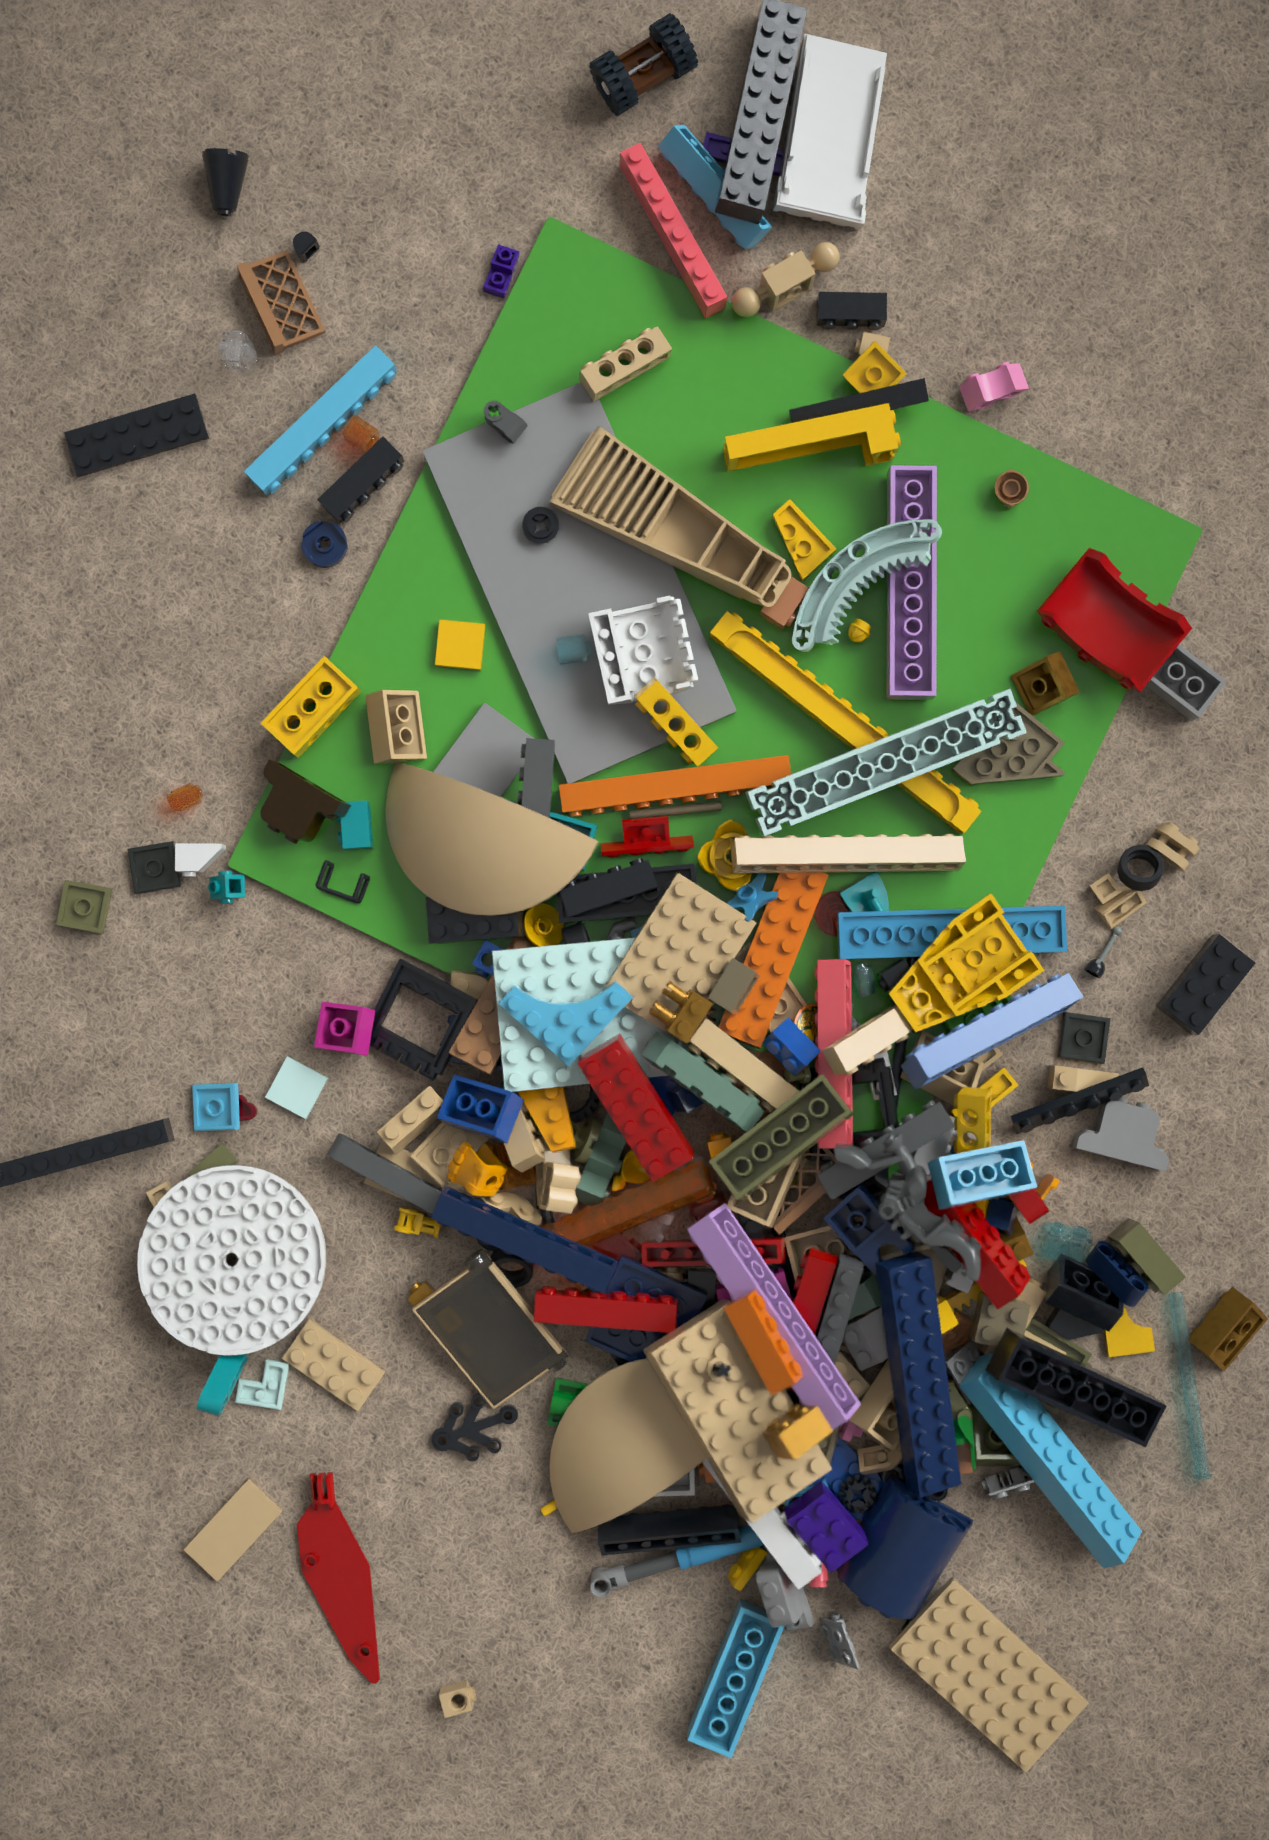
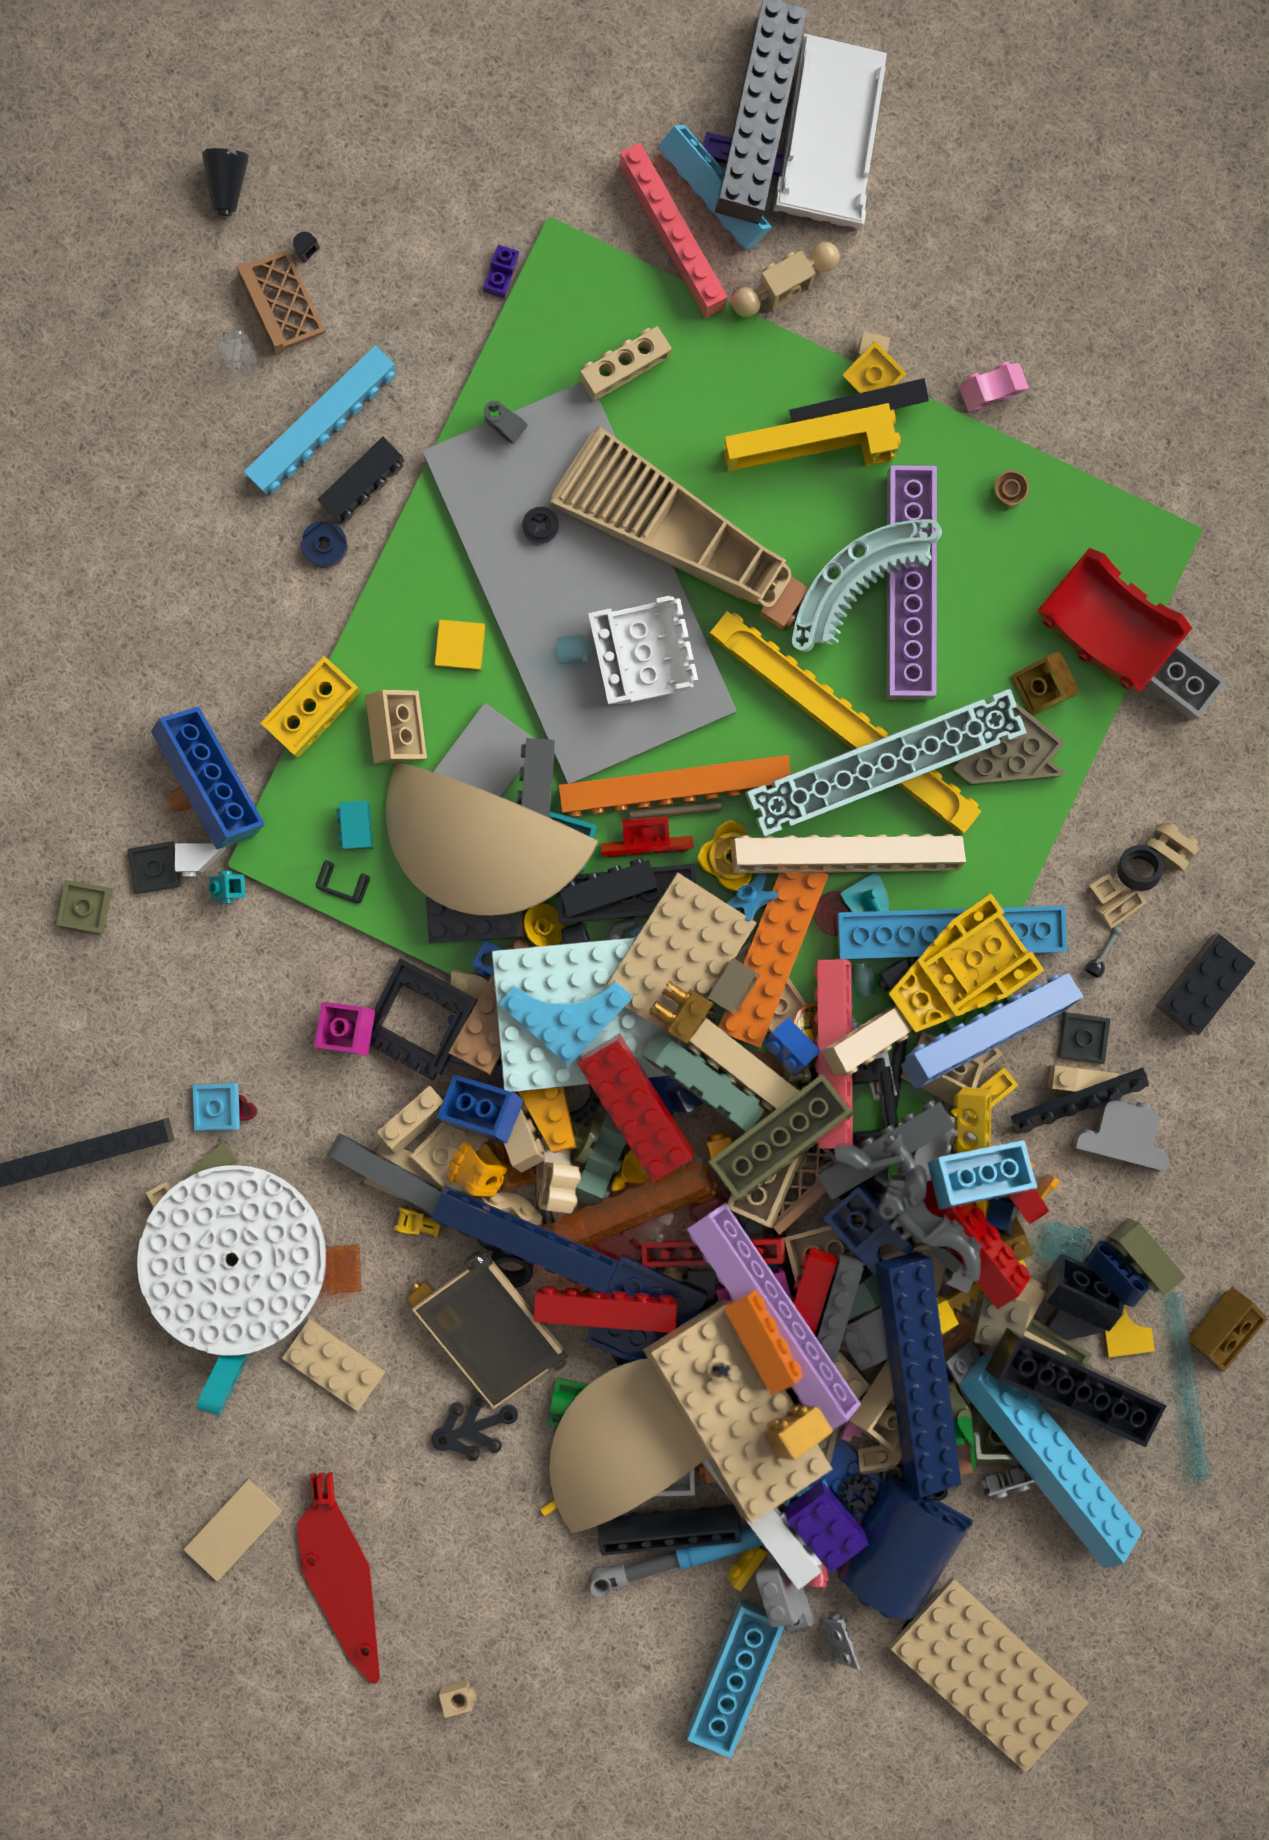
black plate [64,393,209,477] -> none
light aqua tile [235,1359,289,1410] -> none
dark brown brick [260,759,351,844] -> none
light aqua tile [265,1056,328,1119] -> none
clear orange brick [342,414,380,452] -> none
black plate [589,13,698,116] -> none
yellow brick [634,677,718,766] -> none
yellow wing [772,499,836,581] -> none
black brick [816,292,887,330] -> none
yellow plate [848,619,871,642] -> none
none -> blue brick [151,706,265,850]
none -> clear orange bracket [326,1244,362,1295]

